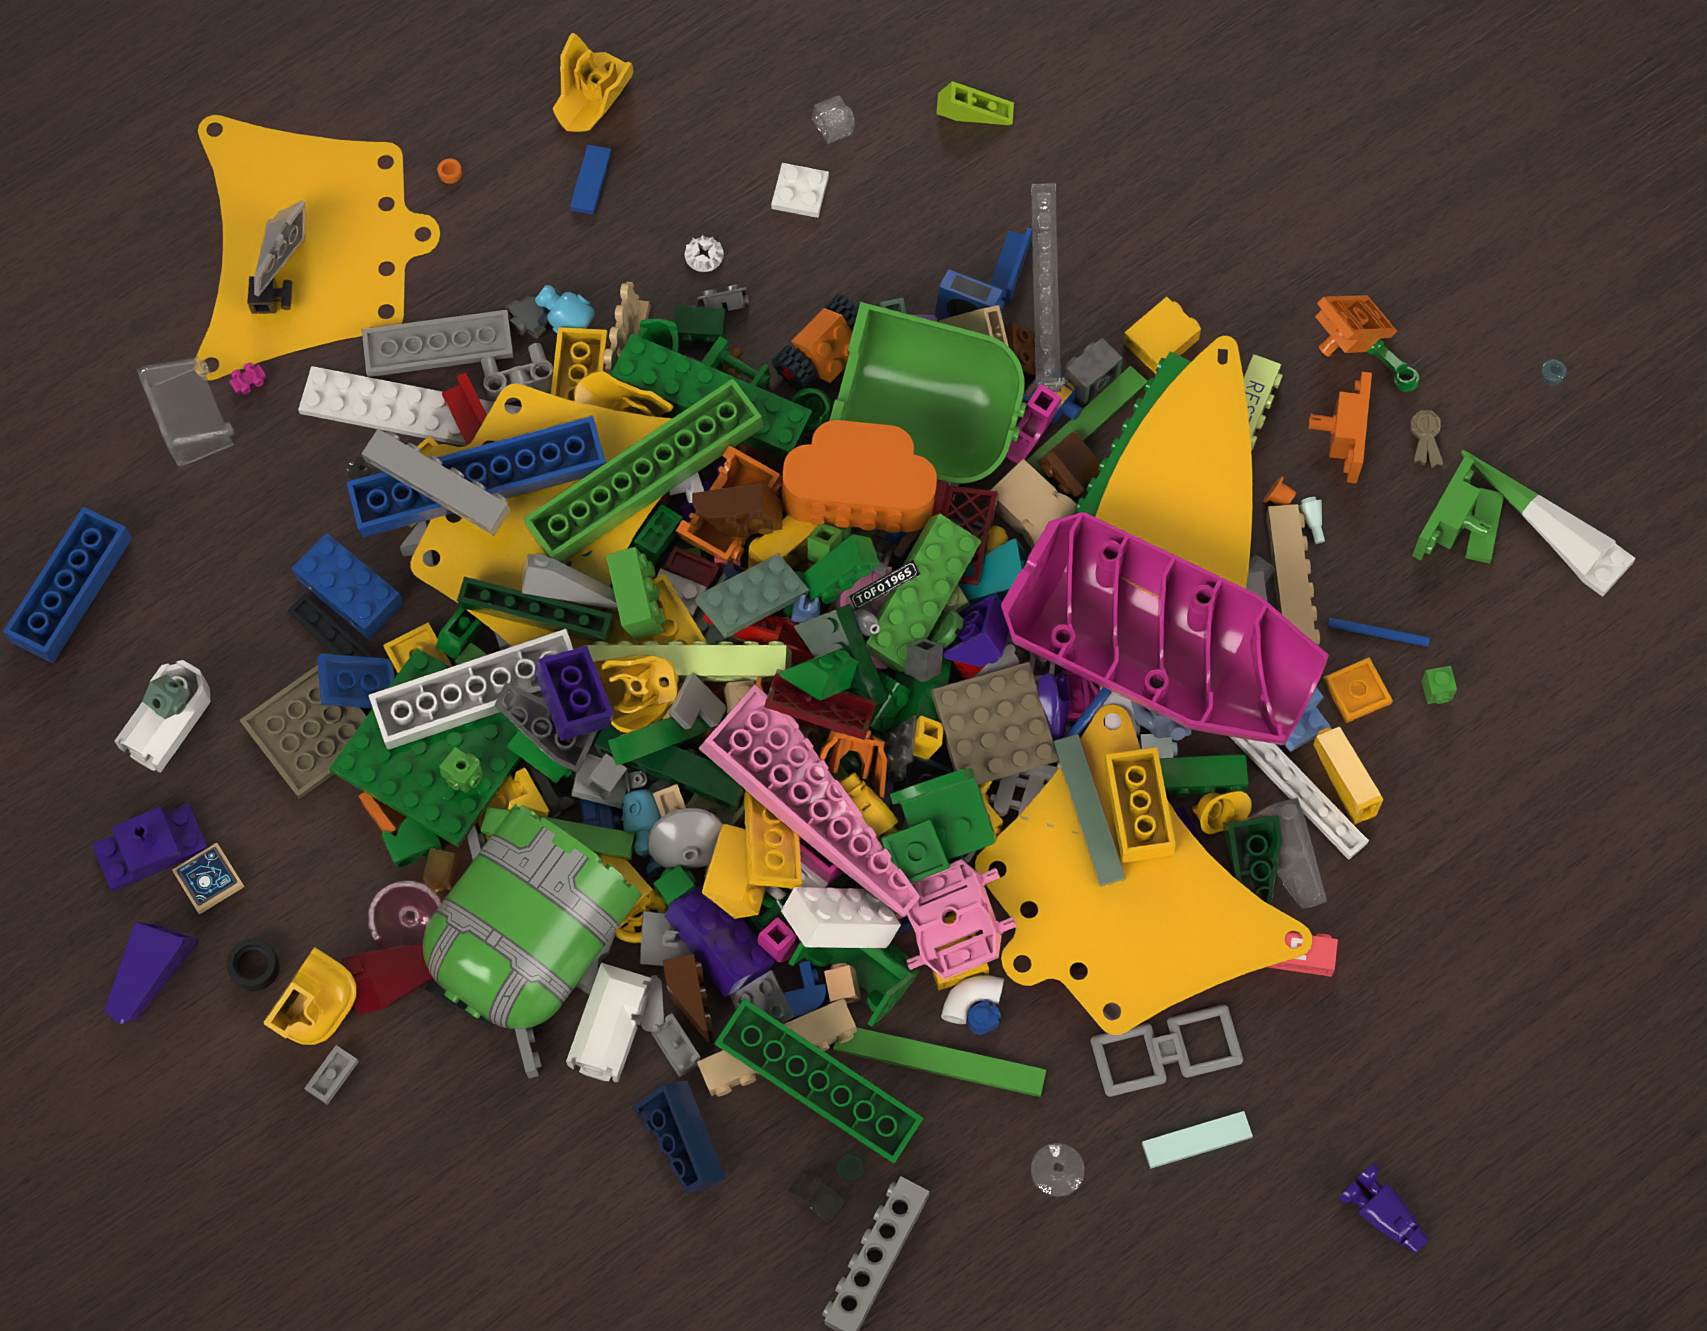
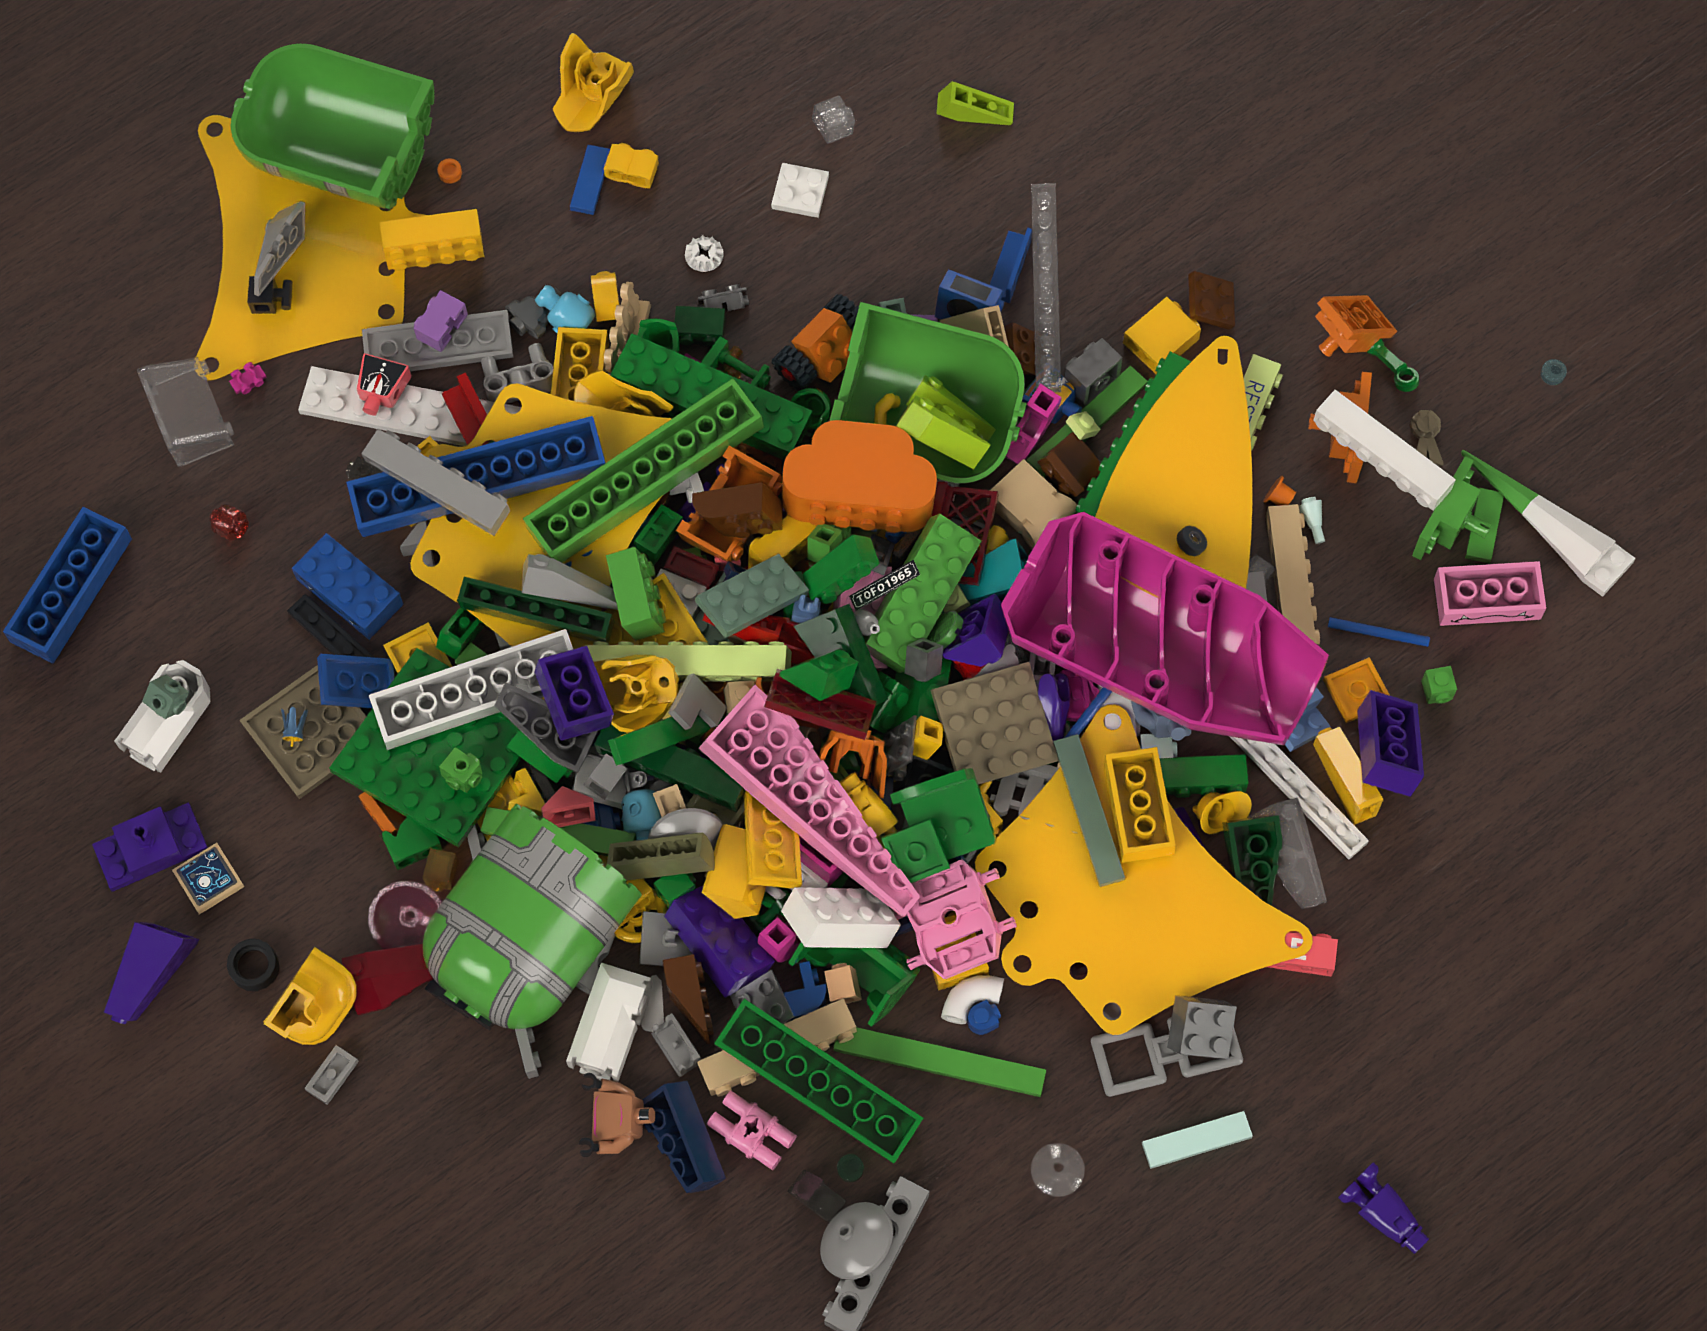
none -> clear red head [210,504,249,541]
none -> bright green cylinder [231,44,434,209]
none -> flat silver piece [281,707,308,747]
none -> torso [357,353,412,416]
none -> yellow brick [380,209,484,271]
none -> medium lavender brick [414,290,468,352]
none -> coral slope [541,786,596,828]
none -> nougat torso [579,1073,655,1157]
none -> yellow brick [591,271,620,322]
none -> yellow brick [604,143,659,188]
none -> olive brick [607,832,715,881]
none -> bright pink pin [707,1090,797,1171]
none -> light grey dish [820,1202,893,1280]
none -> yellow arm [874,393,901,425]
none -> lime wedge [897,375,996,469]
none -> yellowish green plate [1065,411,1101,440]
none -> brick [1167,995,1237,1059]
none -> black wheel [1177,526,1207,556]
none -> reddish brown plate [1188,271,1235,330]
none -> white brick [1313,390,1456,511]
none -> dark purple brick [1357,690,1424,797]
none -> bright pink brick [1434,561,1546,626]

